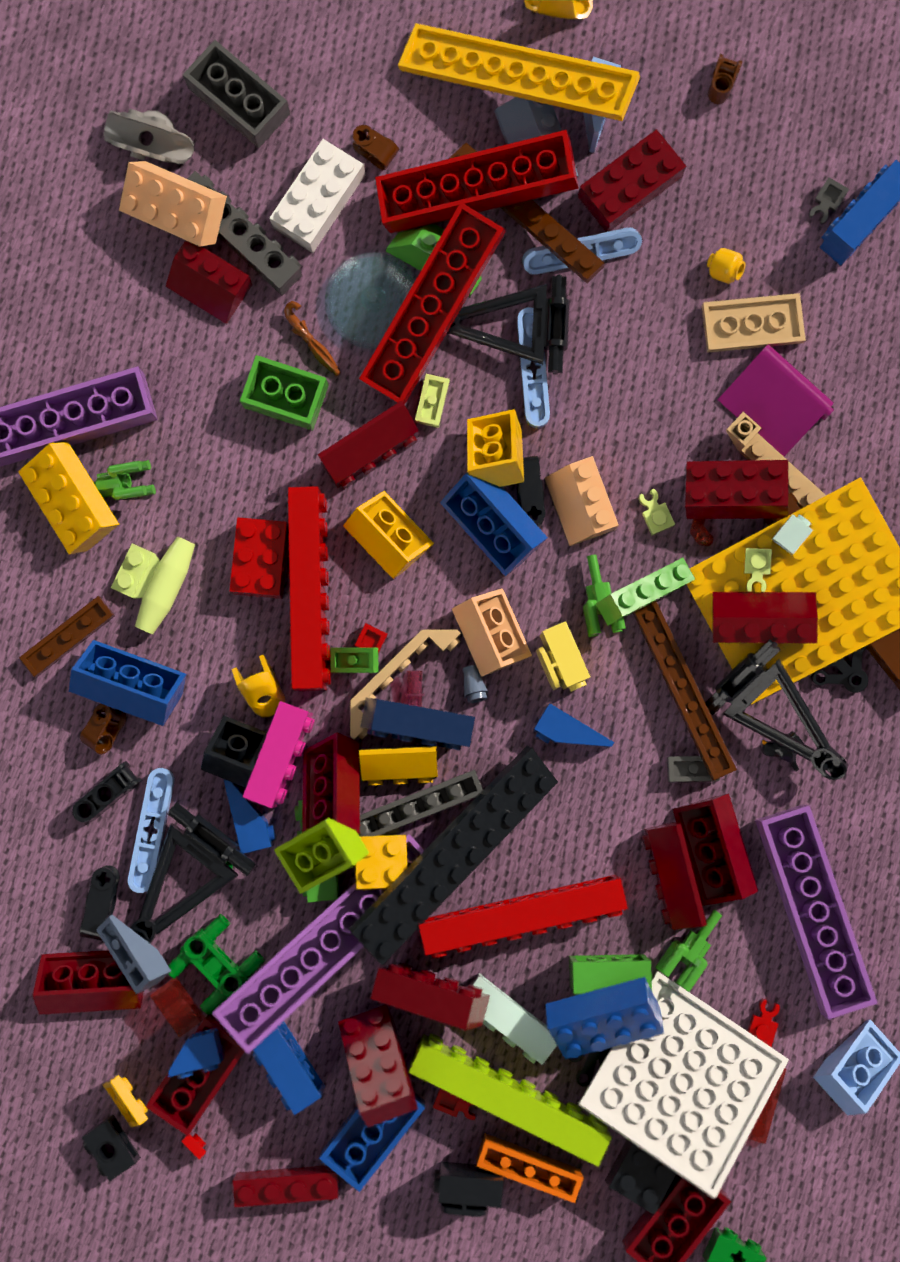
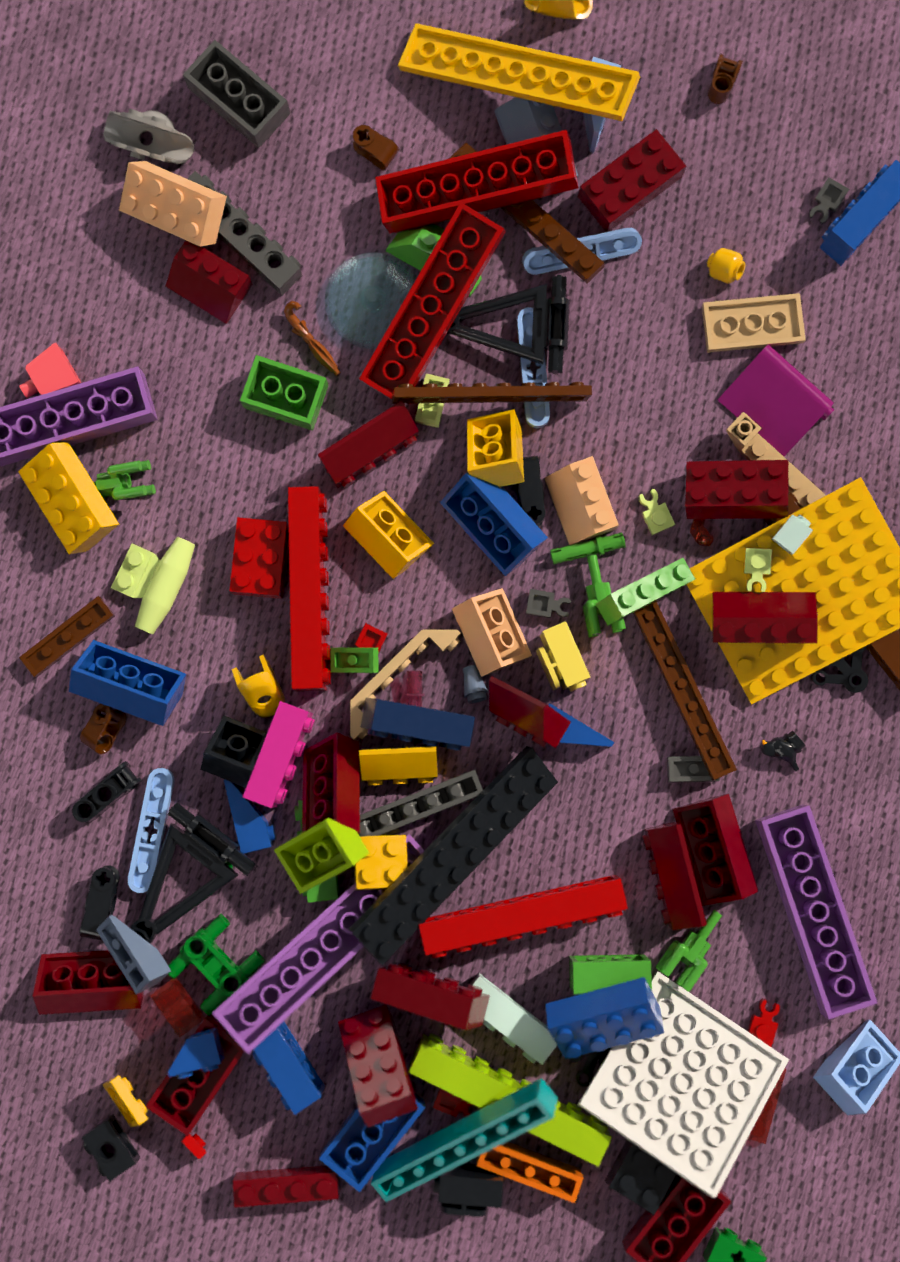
white brick [270,139,365,253] -> none
black piece [705,640,848,780] -> none
none -> coral torso [19,342,81,398]
none -> teal brick [370,1078,557,1202]
none -> reddish brown plate [392,382,592,404]
none -> dark red slope [489,676,571,748]
none -> dark grey plate [526,589,571,618]
none -> bright green pin [550,532,626,565]

